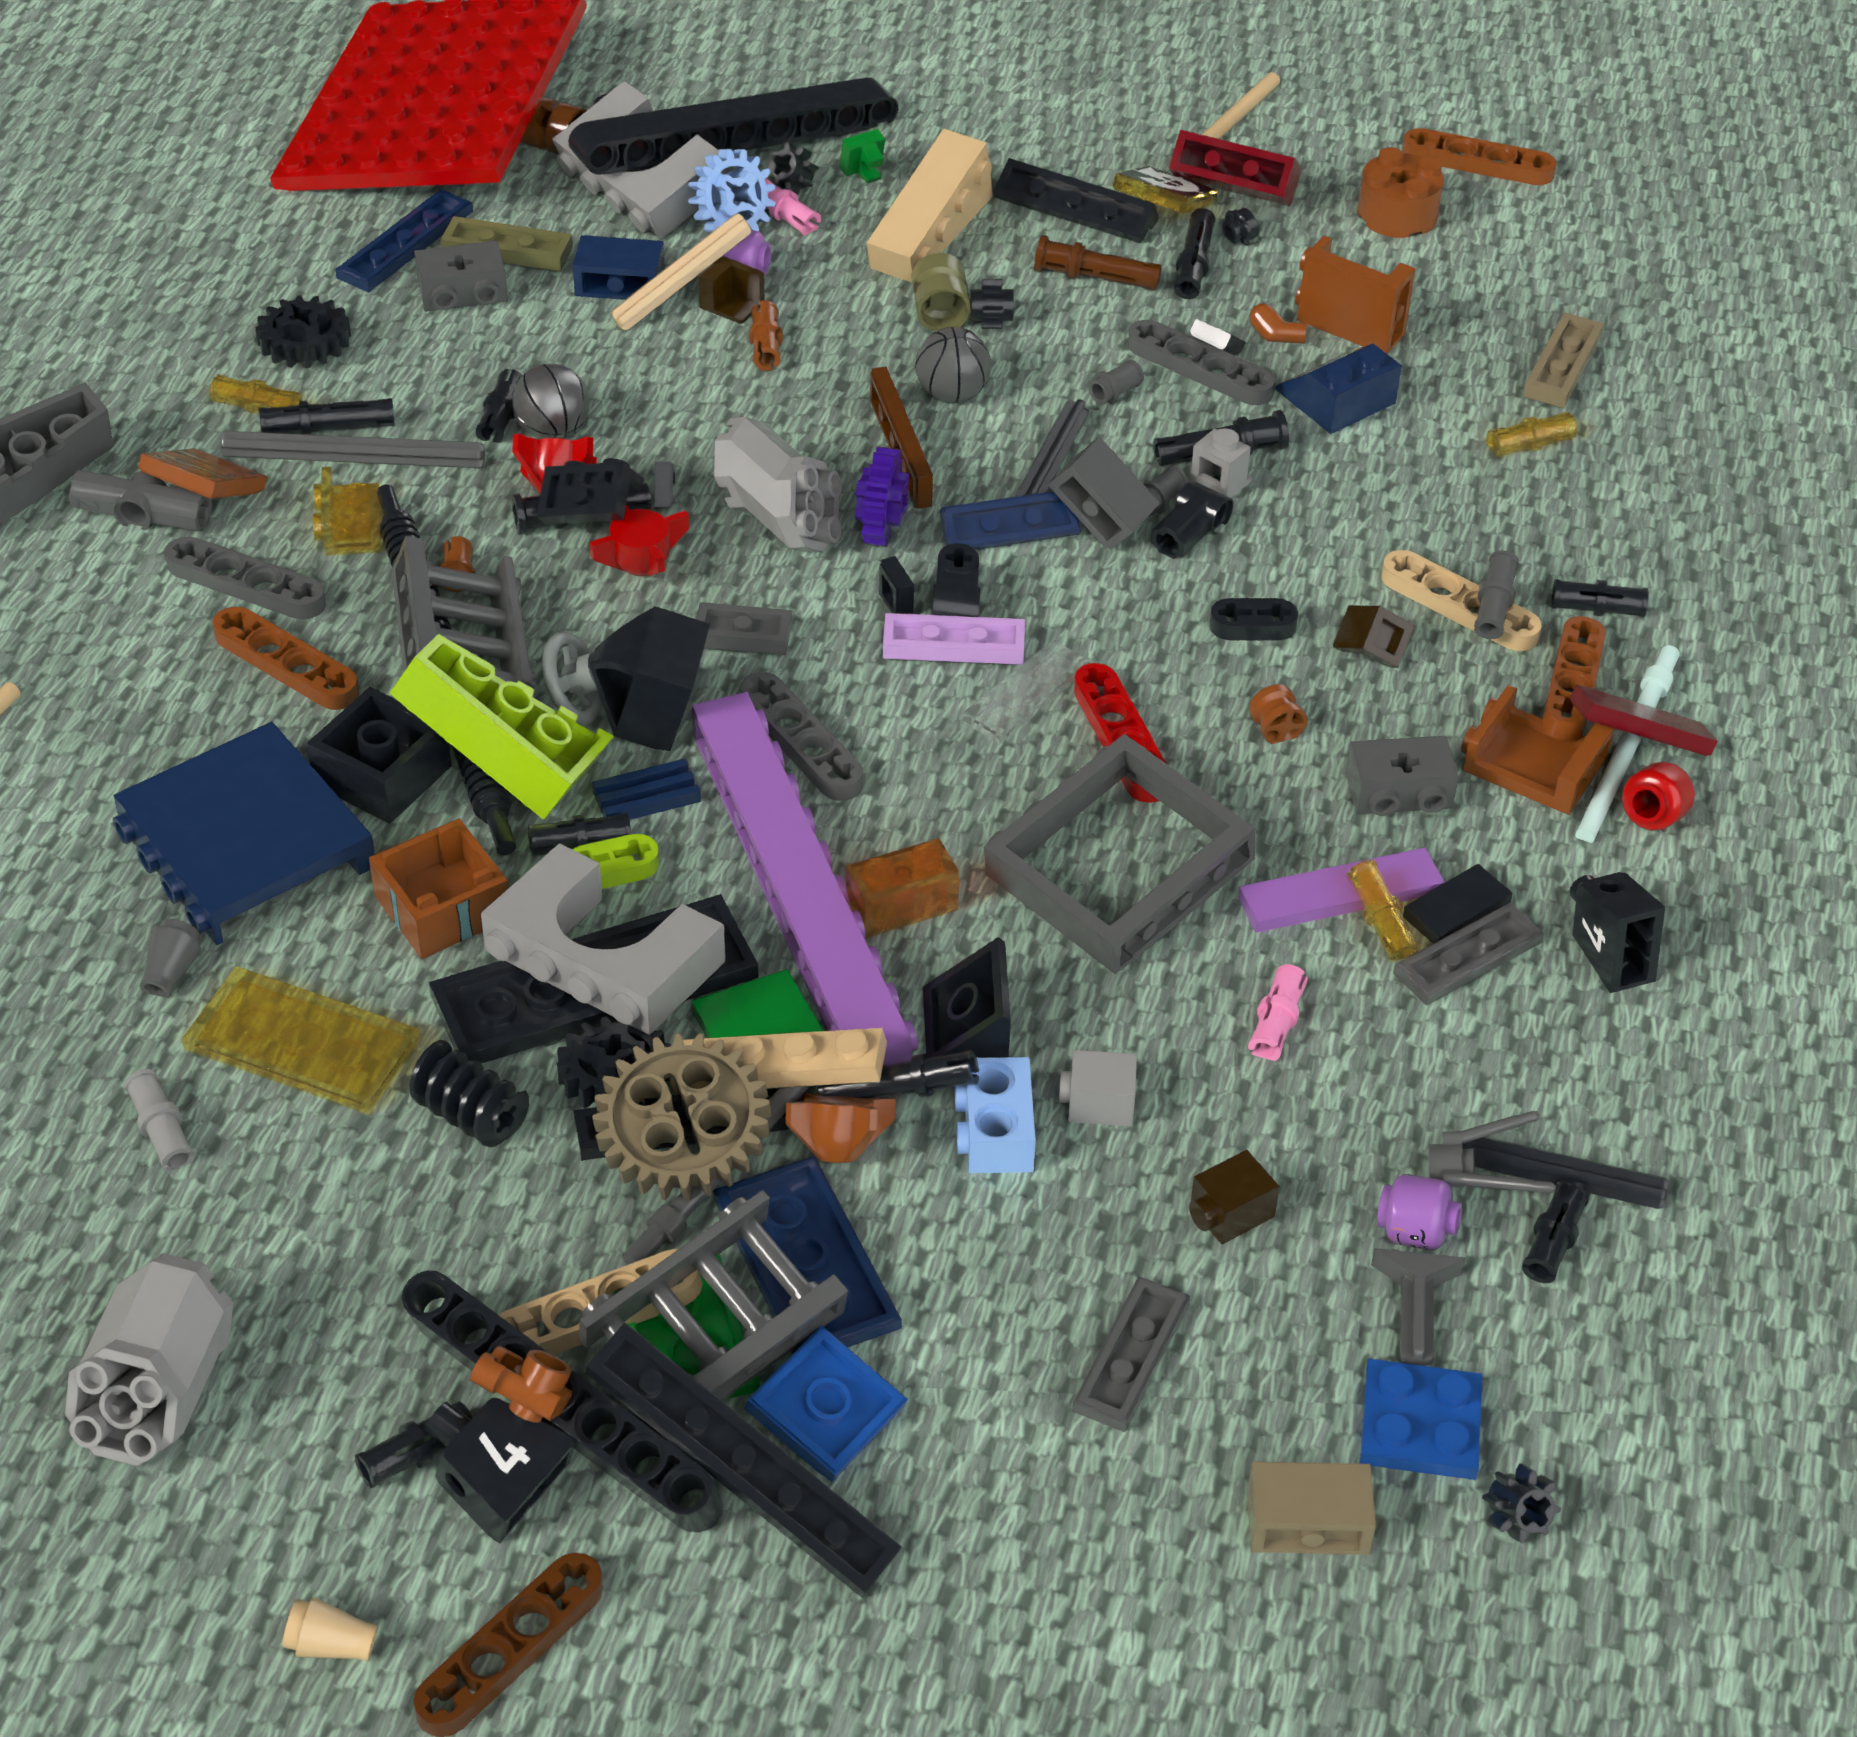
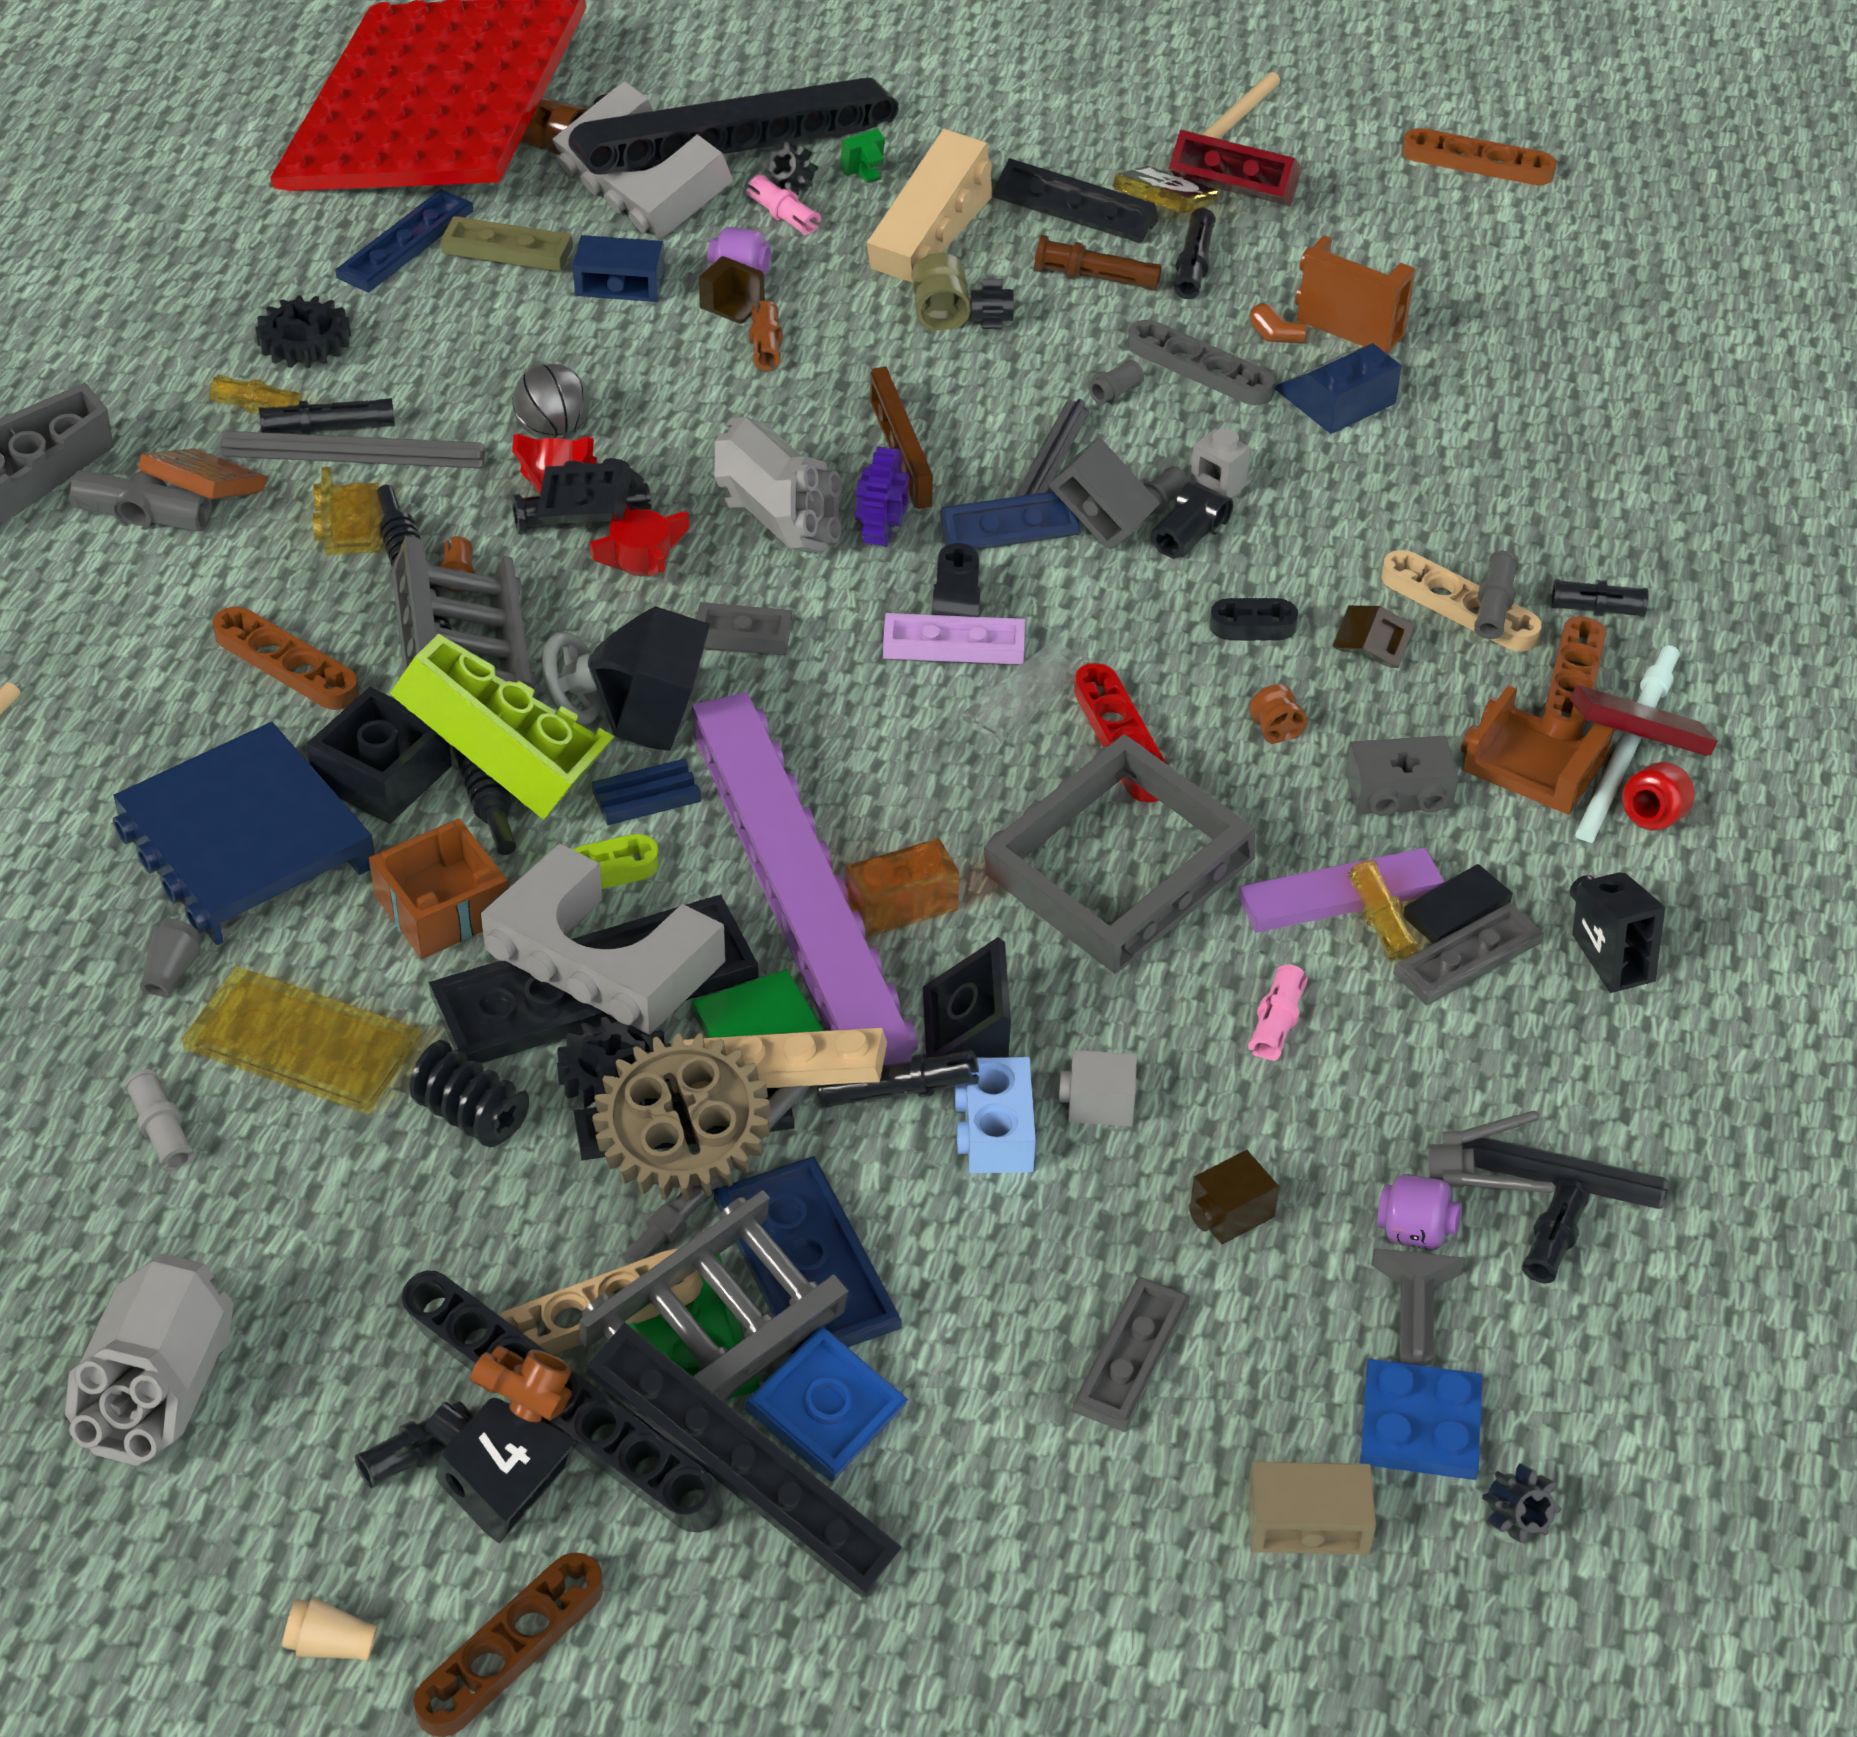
dark grey beam [165,537,326,620] -> none
dark grey brick [414,240,508,312] -> none
black pin [475,369,523,443] -> none
black pin [528,813,631,857] -> none
tan axle [611,214,751,330] -> none
black tile [655,462,675,507] -> none
light blue gear [688,149,776,232] -> none
dark grey beam [741,672,863,801] -> none
dark orange piece [786,1093,896,1163] -> none
black tile [879,556,914,614] -> none
dark grey piece [915,326,991,404] -> none
black pin [1153,410,1289,466] -> none
tile [1190,319,1246,356] -> none
black plate [1222,208,1259,246] -> none
dark orange brick [1357,147,1444,238] -> none
clear yellow pin [1486,412,1577,457] -> none
dark tan plate [1523,312,1604,408] -> none

